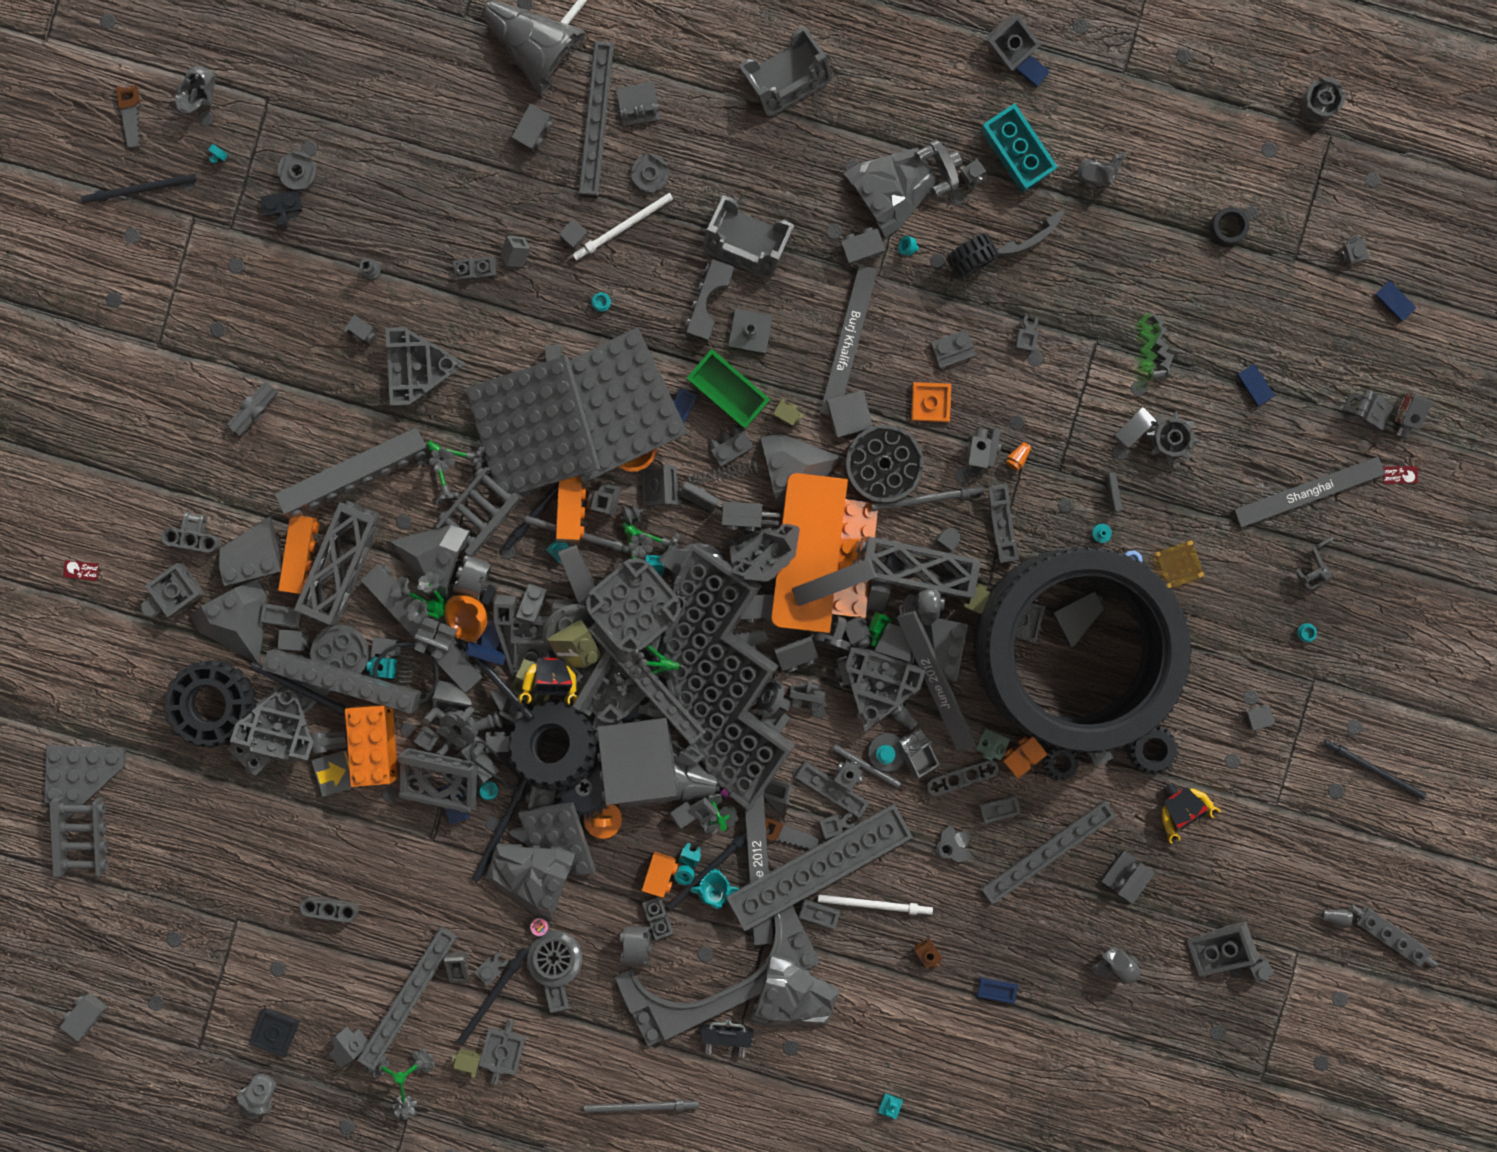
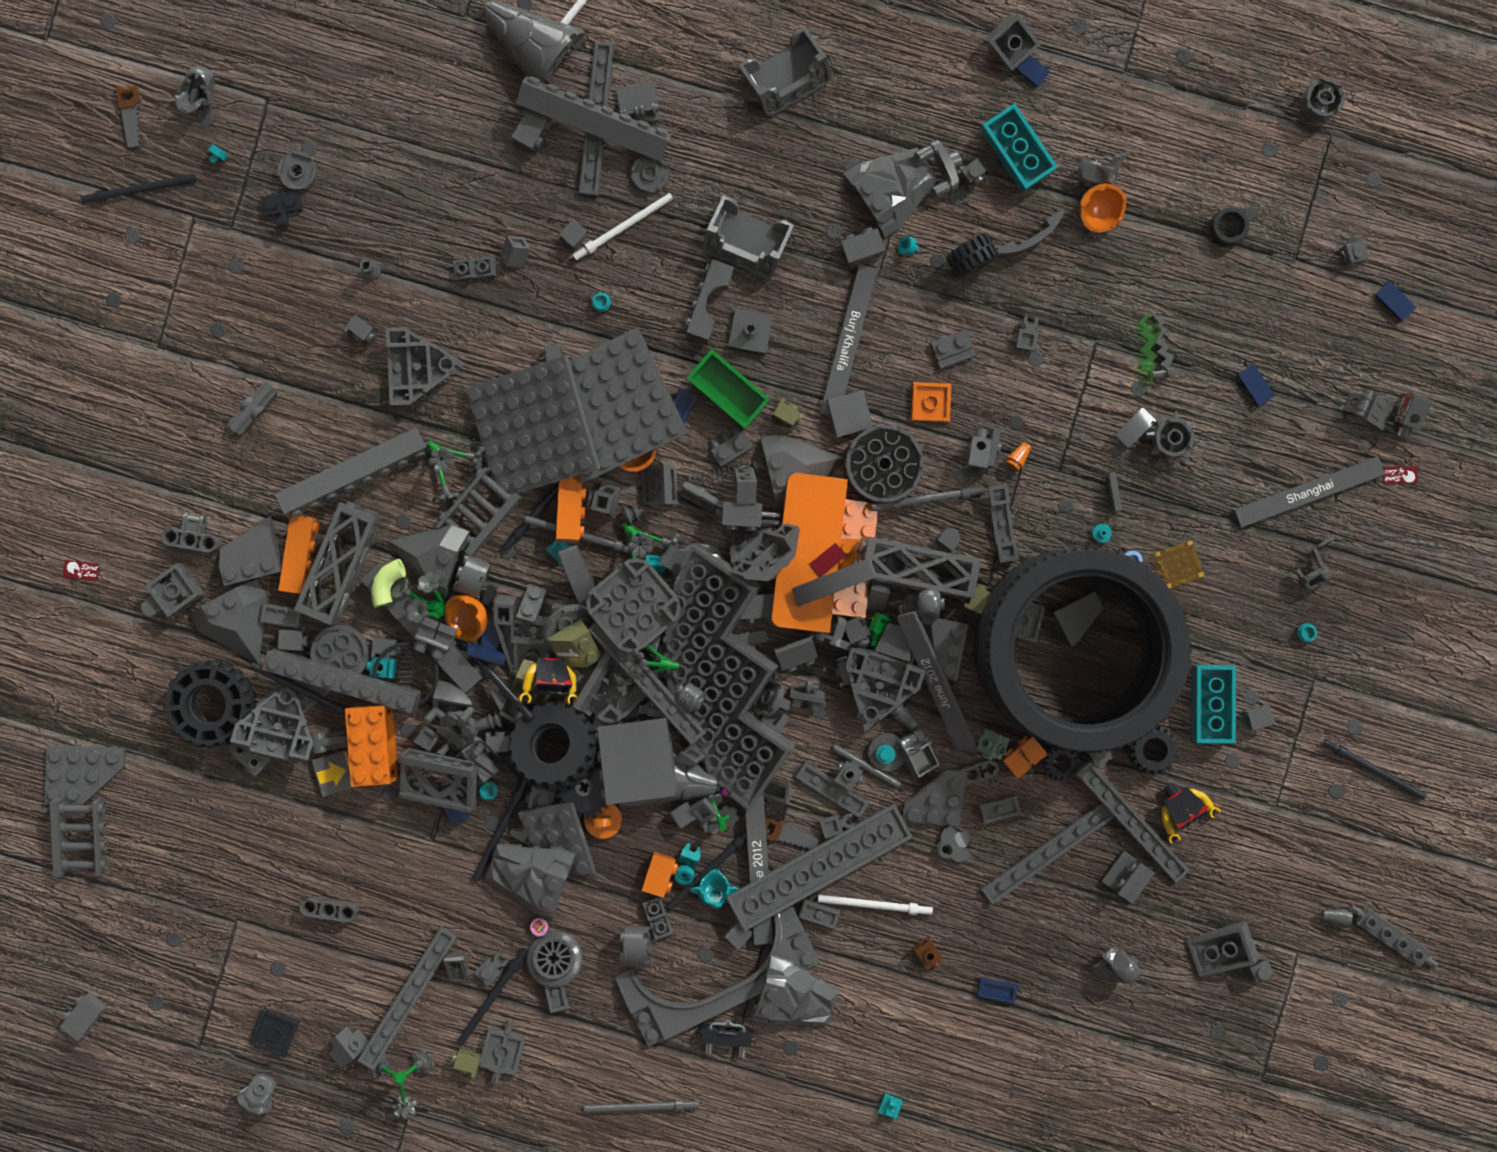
none -> yellowish green cylinder [371,559,406,608]
none -> dark grey brick [515,77,671,162]
none -> dark grey head [675,683,705,712]
none -> dark grey piece [724,919,752,950]
none -> dark grey brick [733,466,757,504]
none -> dark red sticker [809,543,846,577]
none -> dark grey plate [902,770,967,826]
none -> dark grey tile [1074,760,1190,883]
none -> orange cylinder [1079,183,1127,233]
none -> teal brick [1191,665,1236,743]

